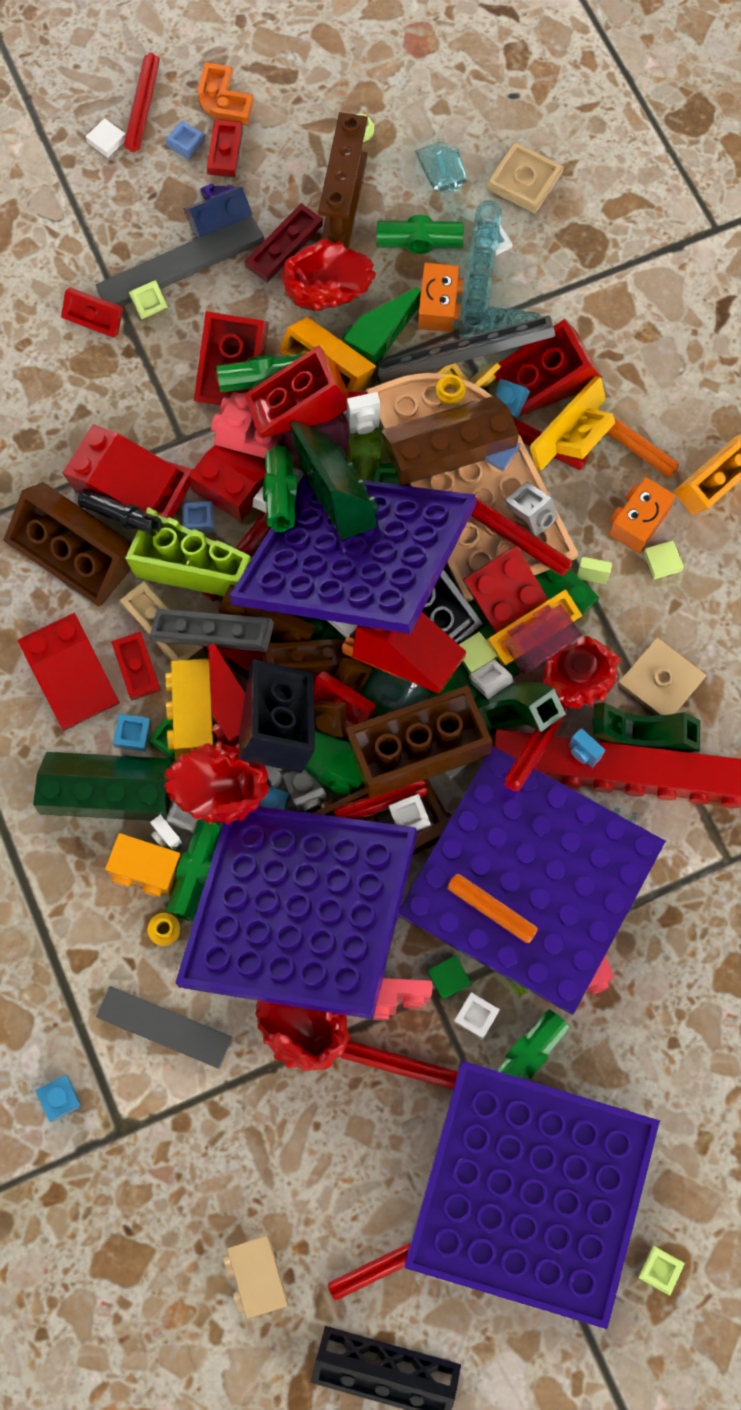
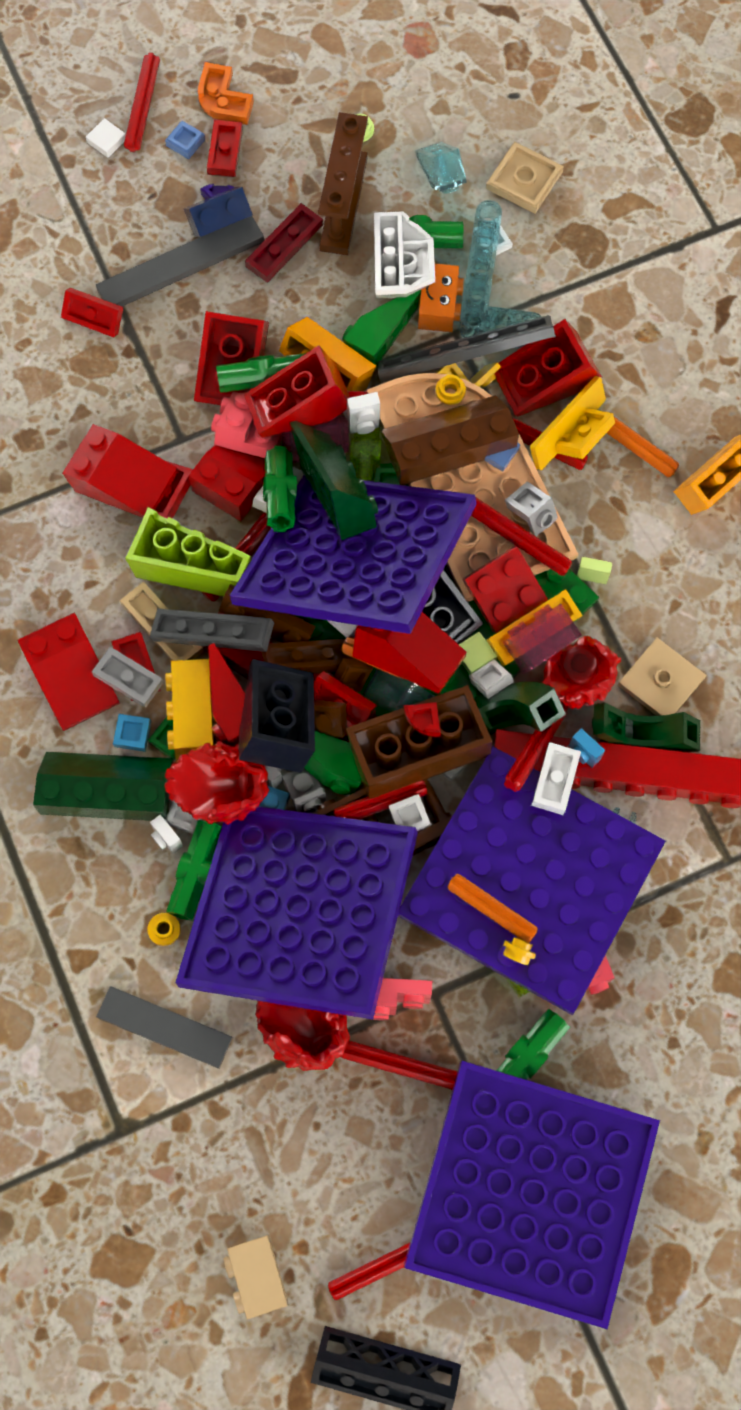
reddish brown slope [3,482,132,606] -> none
dark azure plate [35,1075,82,1122] -> none
black pin [78,489,162,536] -> none
light orange brick [105,833,182,898] -> none
yellowish green tile [128,280,168,320] -> none
medium blue tile [182,501,214,533] -> none
red hair [281,239,376,311] -> none
green tile [427,955,472,1001] -> none
white plate [454,992,500,1040] -> none
dark azure plate [493,379,530,419] -> none
orange brick [609,477,676,554] -> none
yellowish green tile [637,1246,685,1295] -> none
yellowish green tile [643,540,684,580] -> none
none -> light grey plate [92,647,164,708]
none -> white wedge [374,211,435,298]
none -> red tile [404,702,441,737]
none -> yellow plate [503,937,536,966]
none -> white plate [531,742,581,815]

